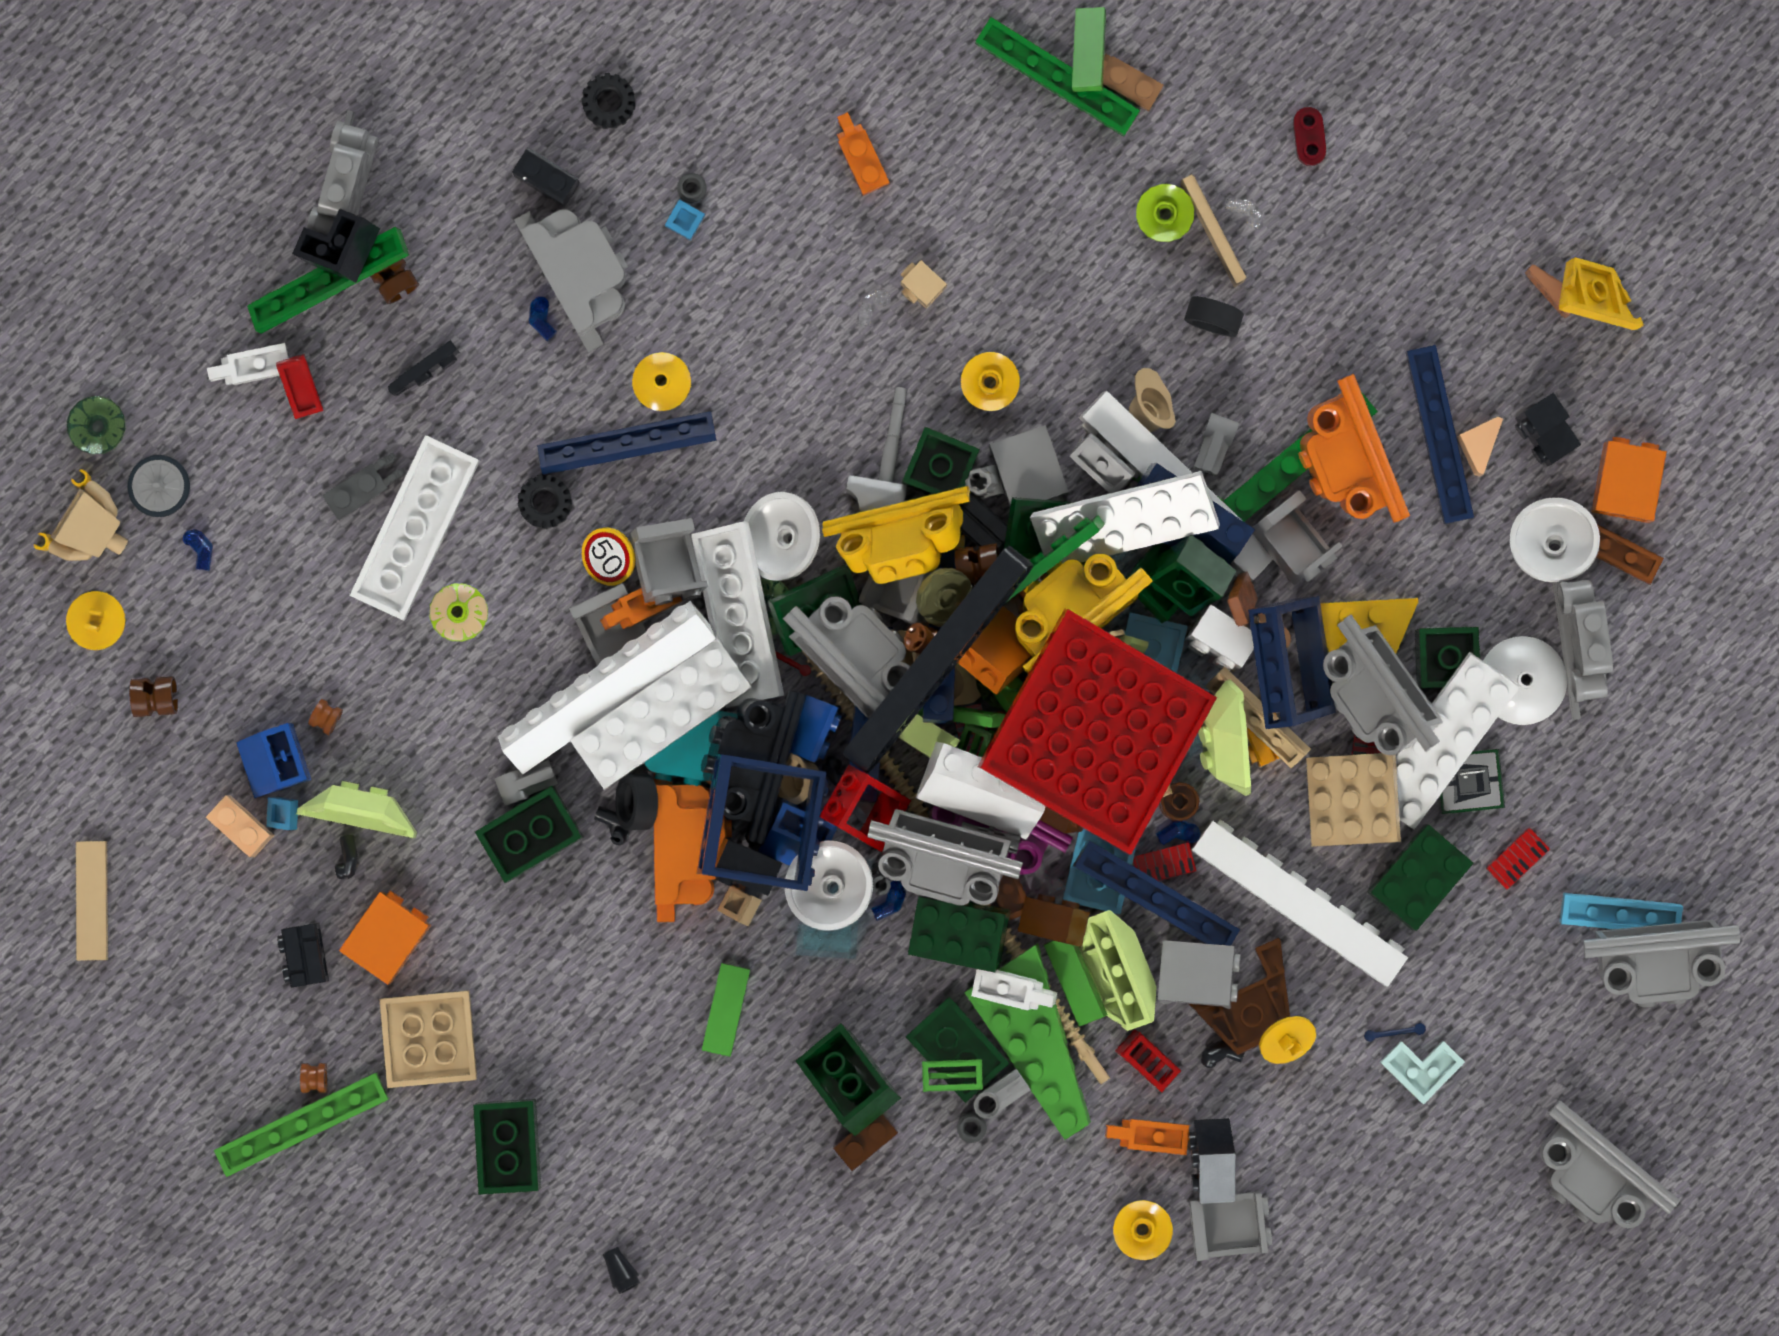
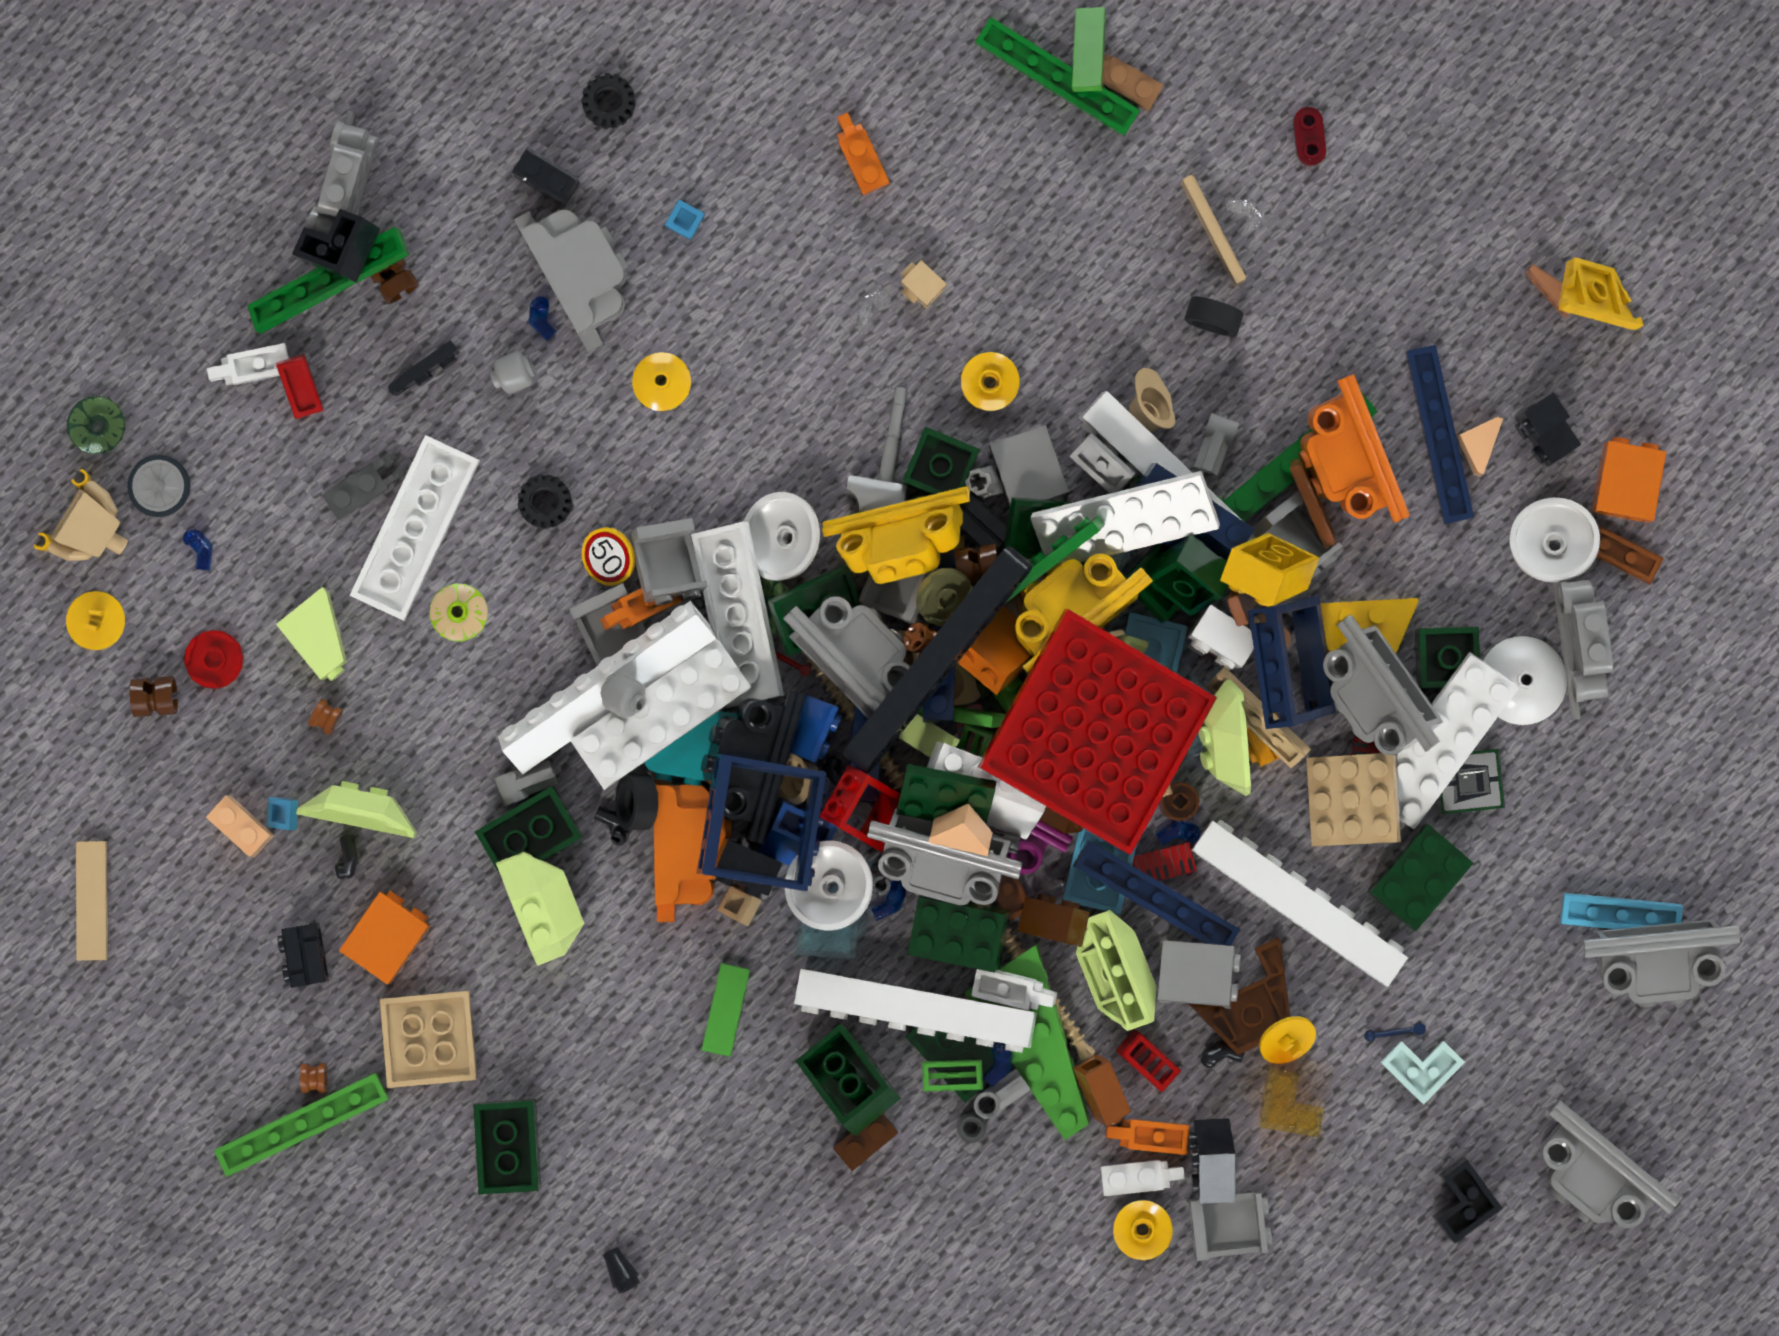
blue slope [236,723,312,799] -> none
dark blue plate [537,411,717,475] -> none
dark grey plate [677,173,707,203] -> none
bright green tile [1044,941,1108,1027] -> none
lime dish [1136,184,1194,242] -> none
red tile [1486,828,1550,890] -> none
none -> red tile [184,630,244,689]
none -> yellowish green slope [276,587,347,681]
none -> light grey head [490,351,536,394]
none -> yellowish green wedge [496,852,584,966]
none -> light grey head [600,674,646,718]
none -> white brick [794,969,1037,1053]
none -> dark green plate [896,764,996,824]
none -> light nougat slope [928,803,993,856]
none -> clear blue arm [983,1042,1012,1087]
none -> dark orange brick [1073,1054,1131,1126]
none -> white hinge [1100,1160,1185,1196]
none -> yellow brick [1220,533,1320,607]
none -> clear yellow brick [1257,1067,1324,1137]
none -> dark orange tile [1289,458,1336,548]
none -> black brick [1432,1157,1503,1244]

